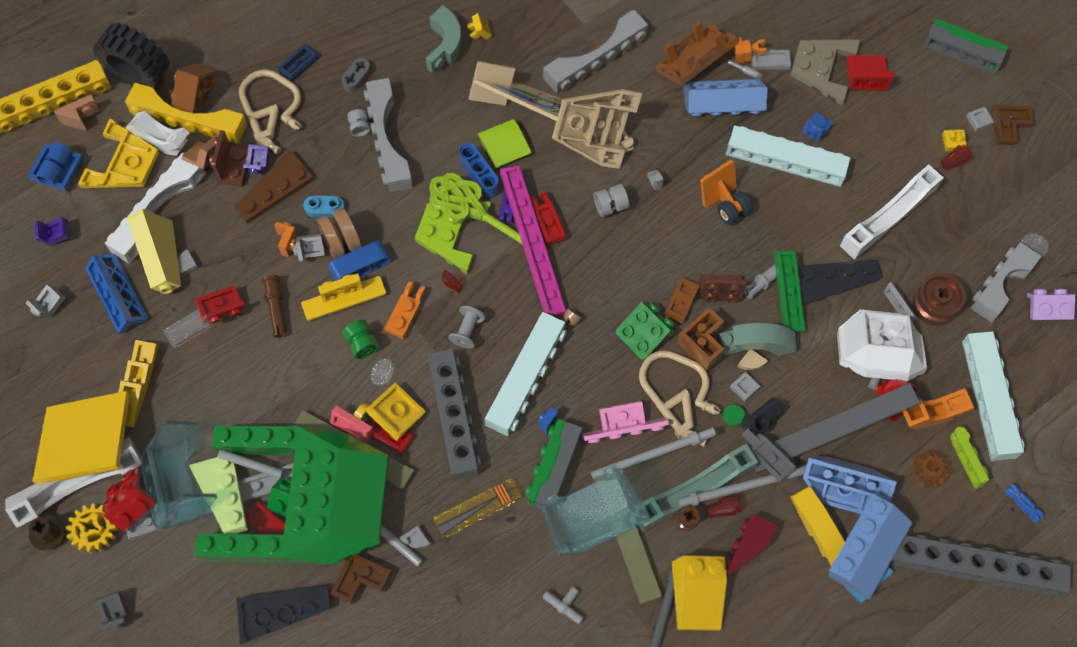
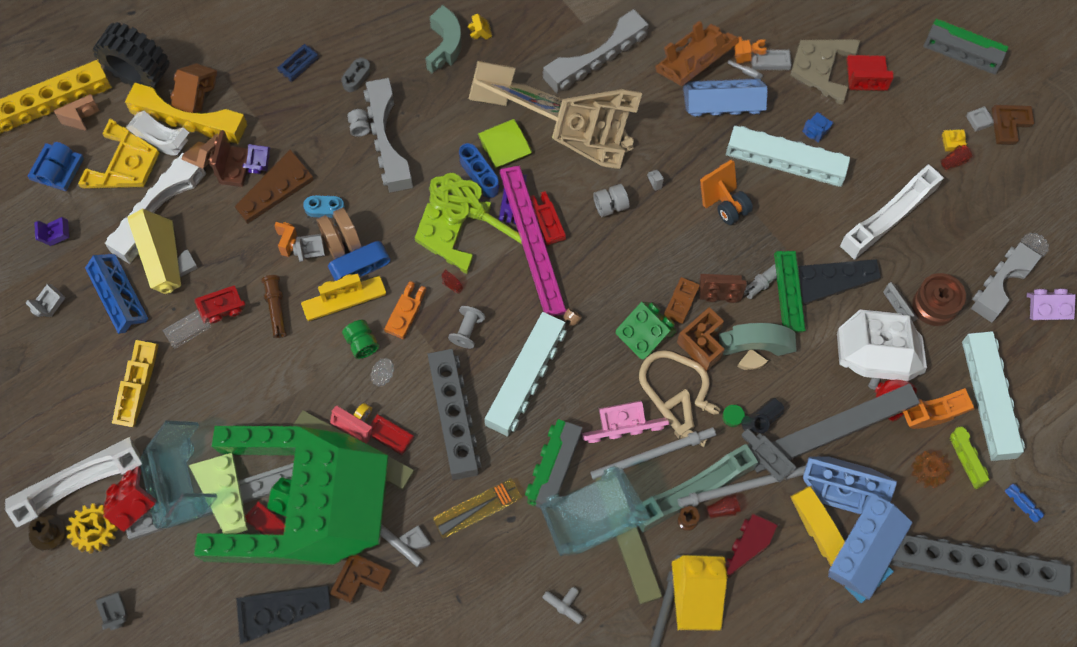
yellow tile [33,391,130,485] -> none
light grey bar [218,449,283,478] -> none
tan piece [239,70,302,154] -> none
yellow plate [365,382,426,441] -> none
blue plate [538,407,559,435] -> none
light grey tile [730,372,761,402] -> none

